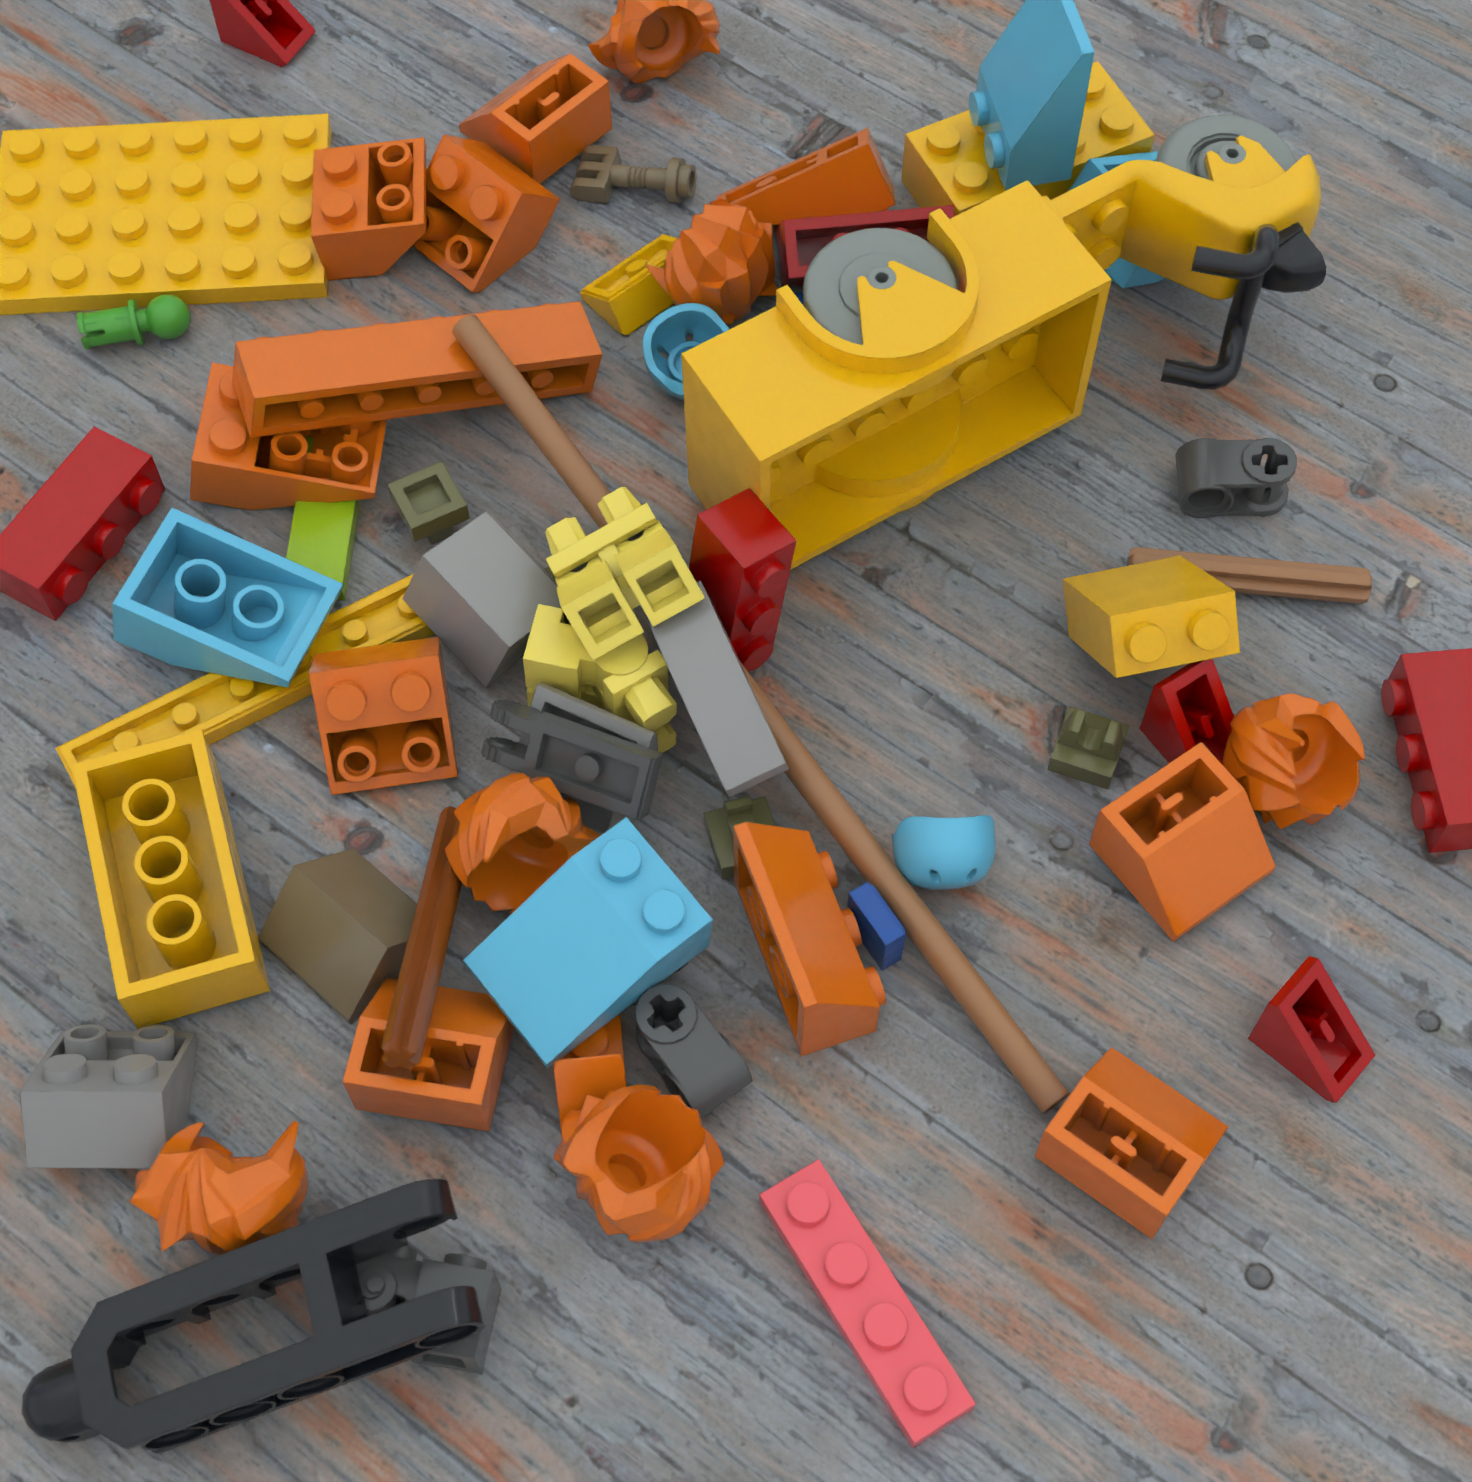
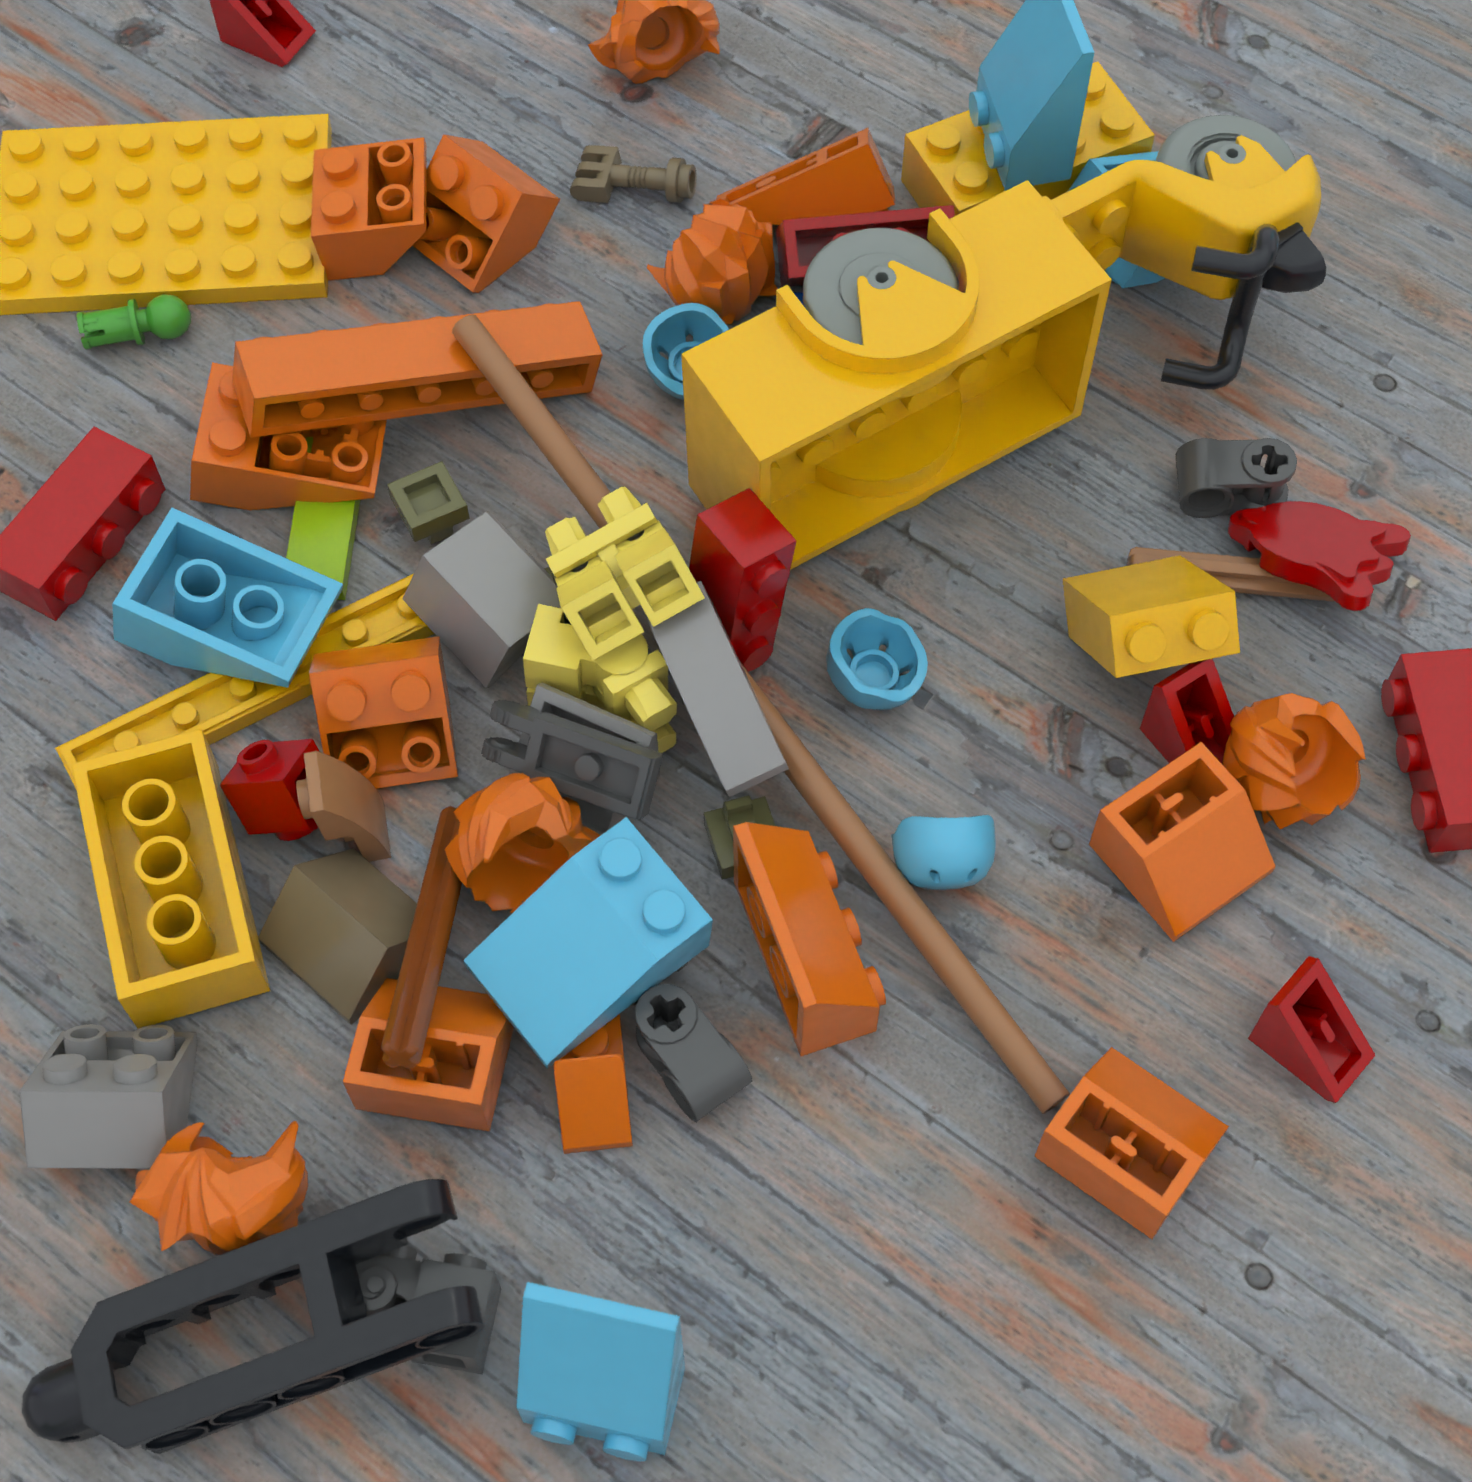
orange slope [459,53,612,184] -> none
orange hair [553,1084,724,1243] -> none
yellow slope [579,234,677,335] -> none
coral plate [759,1159,976,1449] -> none
blue tile [847,882,906,971] -> none
olive tile [1047,706,1130,789] -> none
none -> red brick [220,739,320,841]
none -> medium nougat slope [296,751,391,862]
none -> medium azure slope [517,1282,685,1462]
none -> medium azure helmet [826,608,928,710]
none -> red tile [1228,501,1411,611]

